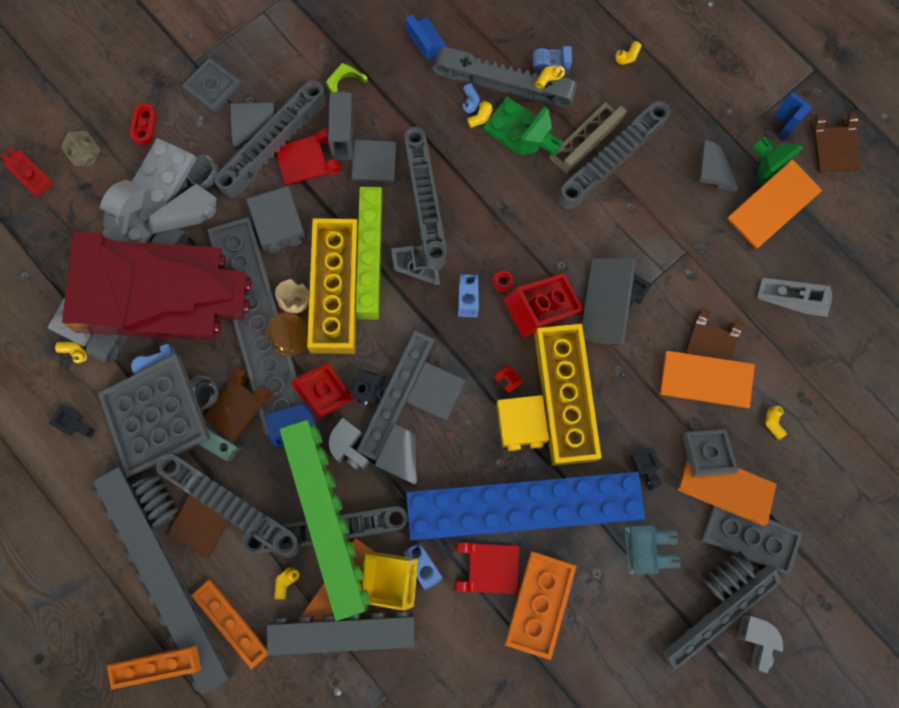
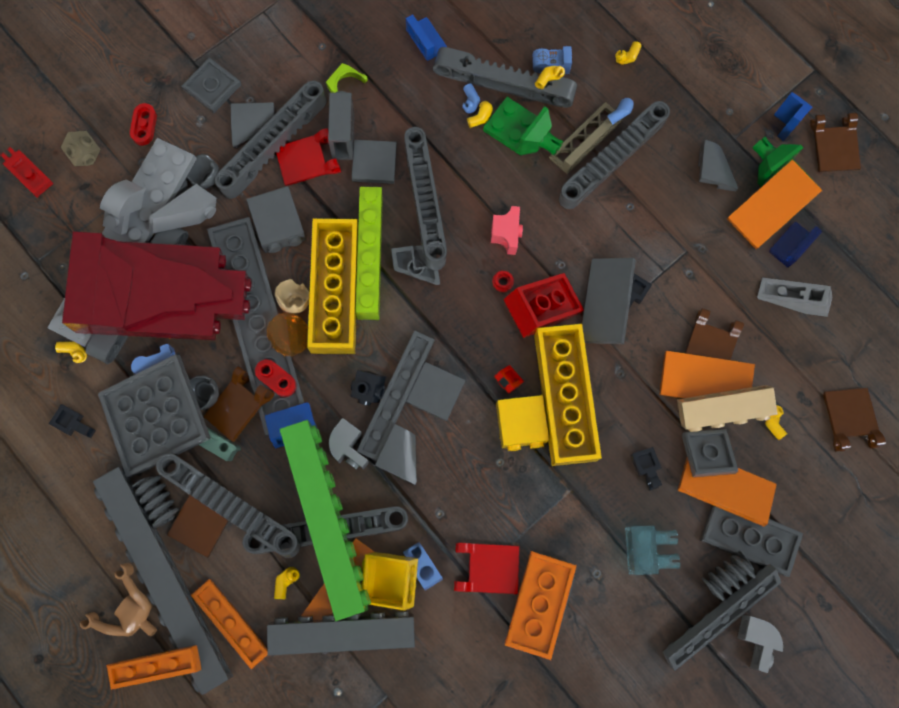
red plate [291,363,354,420] -> none
blue brick [406,472,645,541] -> none
medium blue leg [458,274,479,317] -> none
none -> medium nougat piece [80,563,157,637]
none -> red plate [255,359,297,397]
none -> coral brick [491,206,523,255]
none -> medium blue arm [607,98,634,125]
none -> tan brick [677,385,778,432]
none -> clear blue panel [769,222,823,268]
none -> reddish brown flag [823,388,886,452]

